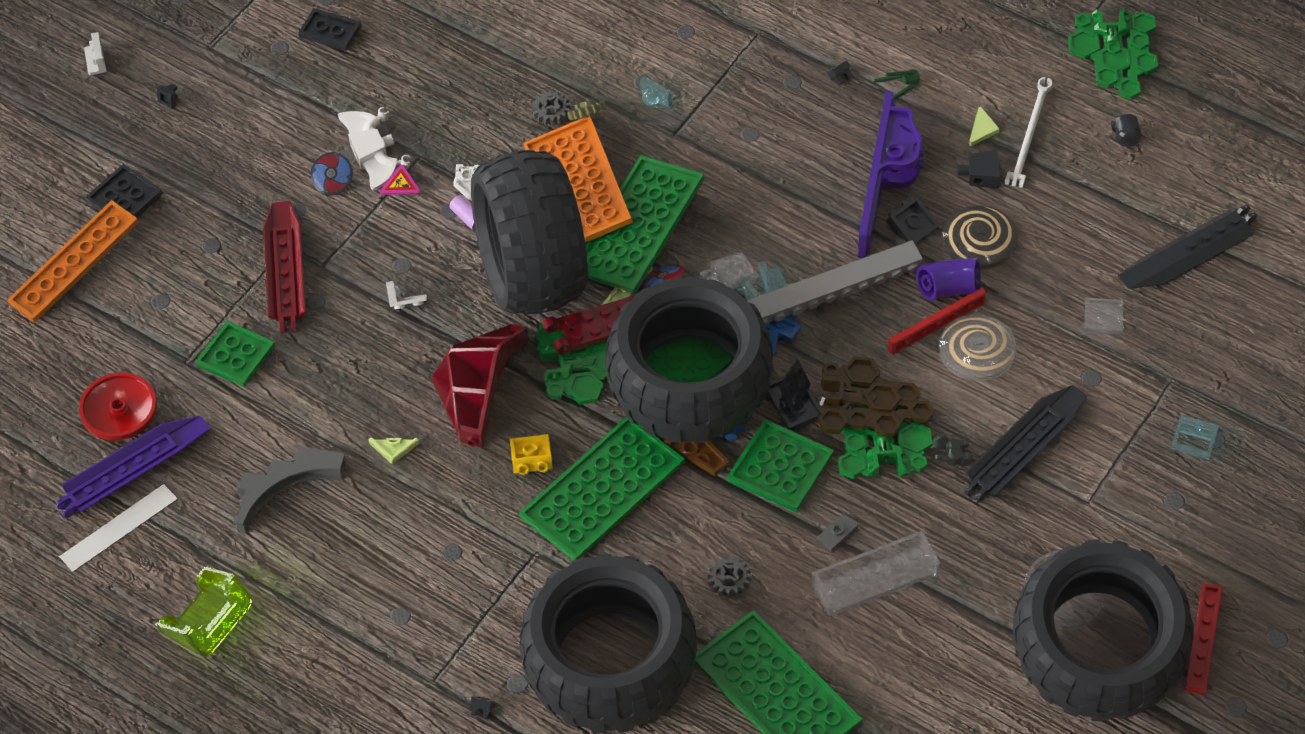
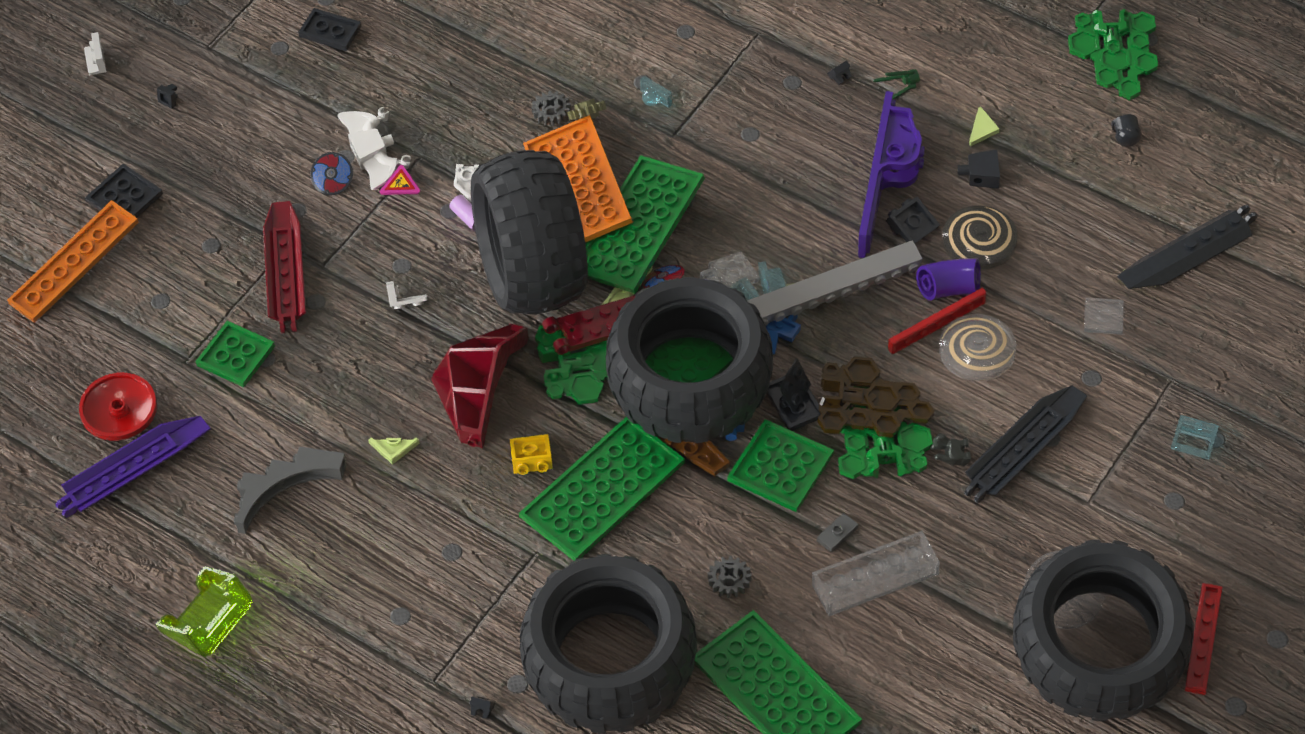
white sticker [59,484,177,572] -> none
white hinge [1005,77,1052,188] -> none

